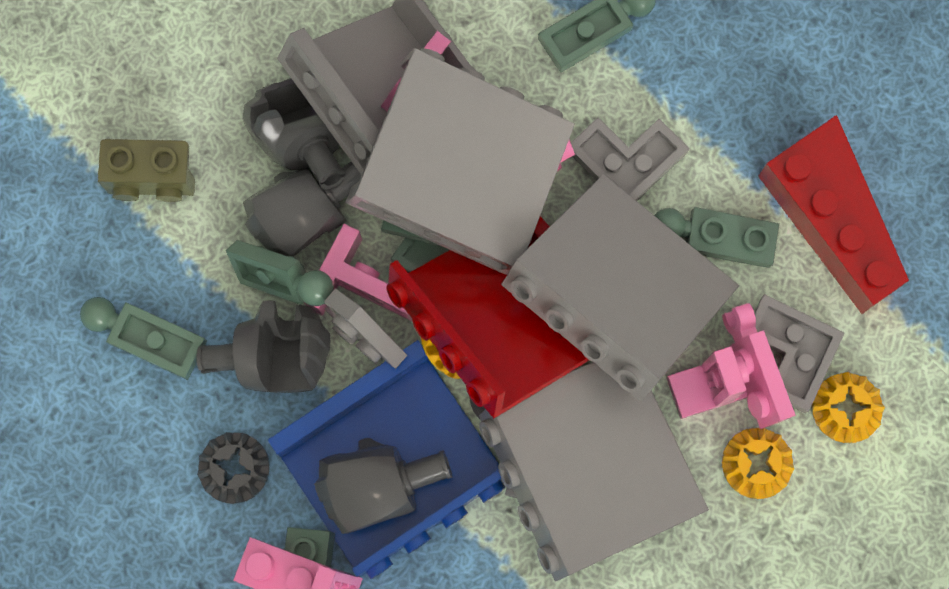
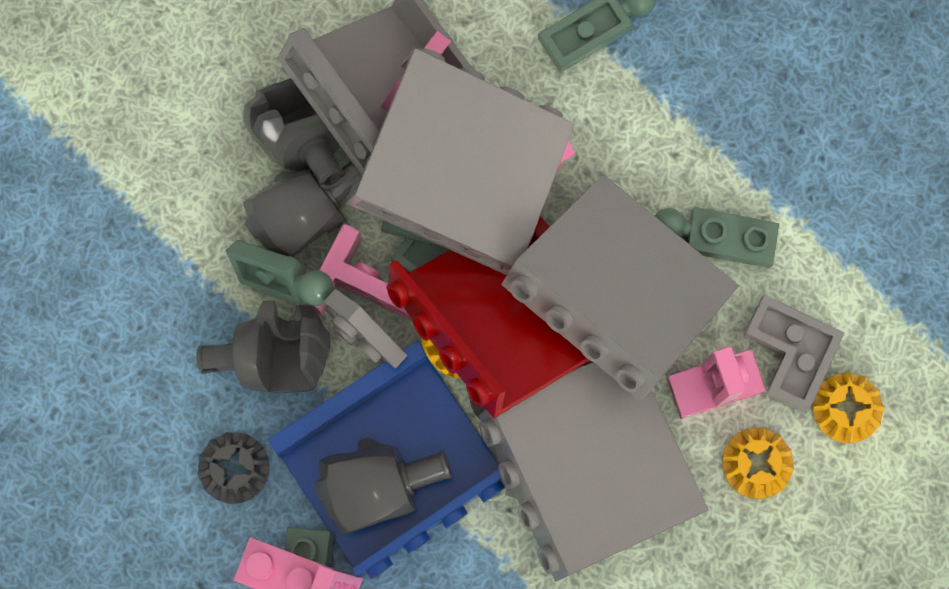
sand green plate [80,297,207,380] -> none
olive bracket [98,139,195,202] -> none
light grey plate [571,118,690,201] -> none
bright pink plate [722,303,796,429] -> none
red wedge [758,115,909,314] -> none

